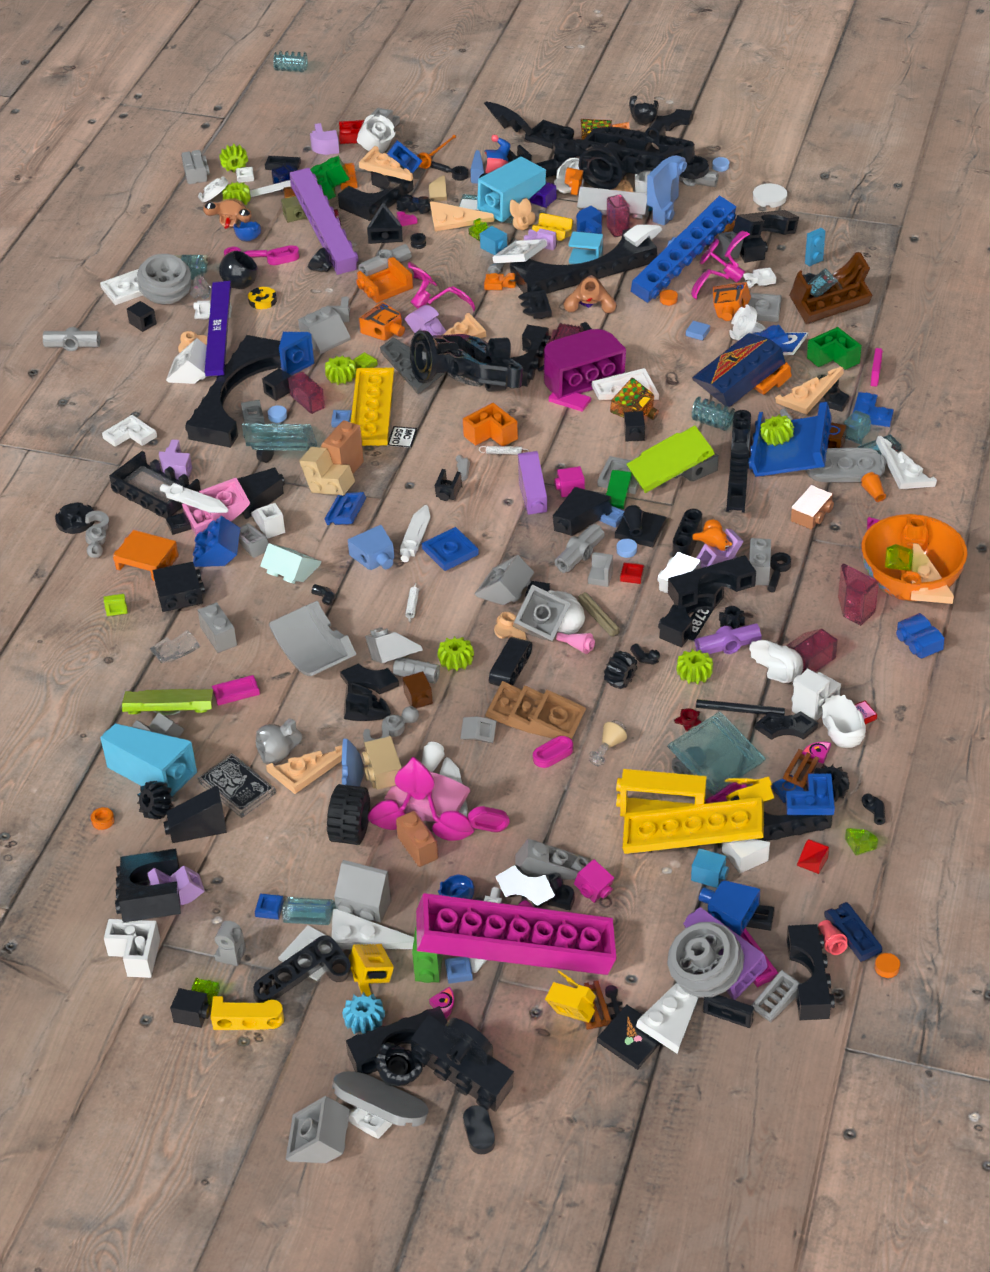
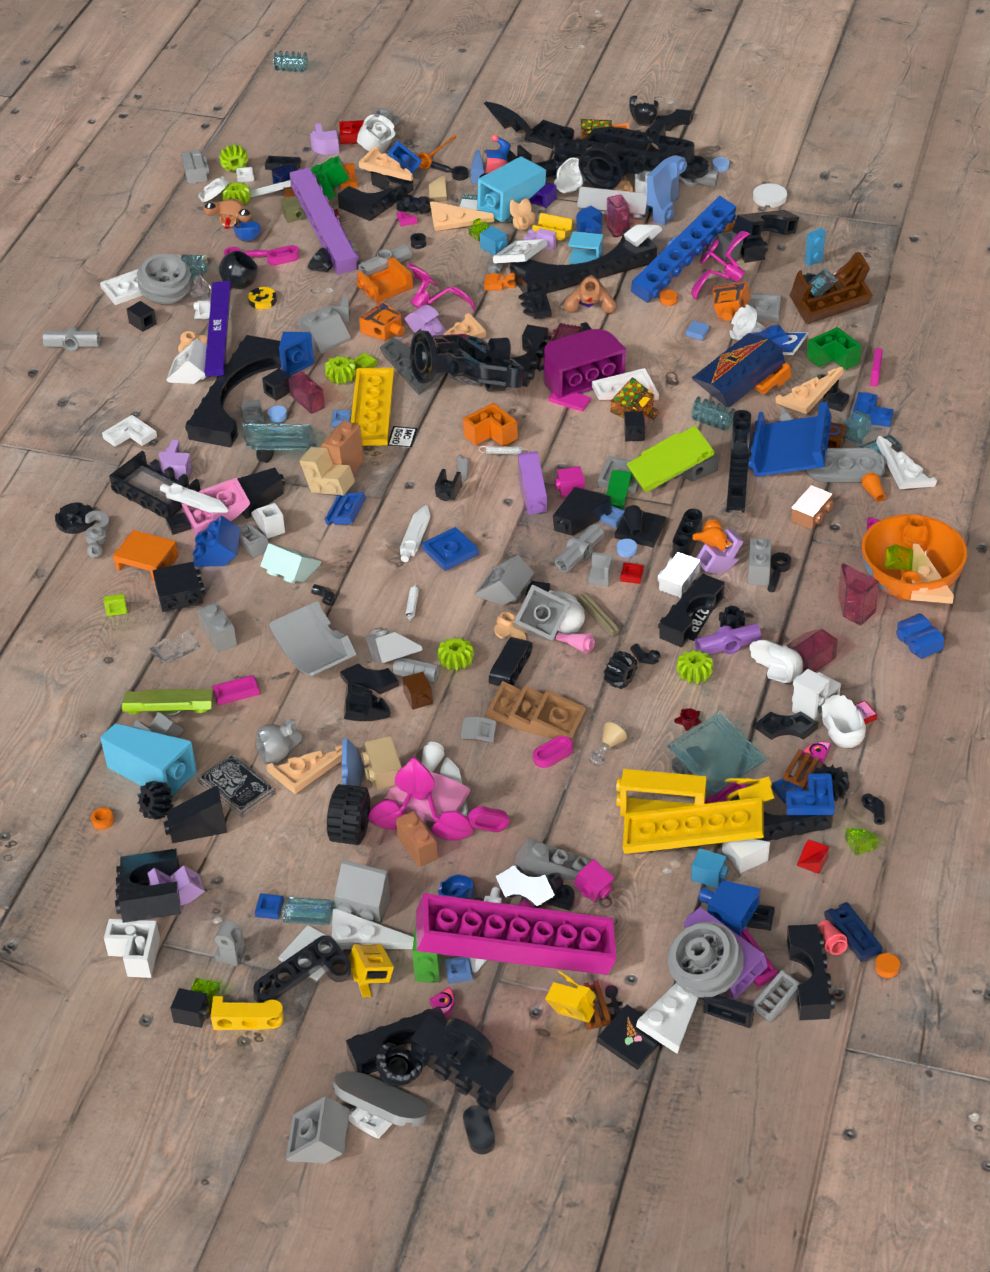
medium azure gear [342,992,385,1034] -> none
medium blue torso [347,525,394,570] -> none
light grey piece [363,706,419,742] -> none
black slope [367,202,403,244] -> none
orange bracket [565,168,584,195] -> none
black arch [668,555,756,609] -> none
black bar [696,699,785,716] -> none
white plate [742,268,776,288] -> none
lime gear [760,414,794,446] -> none

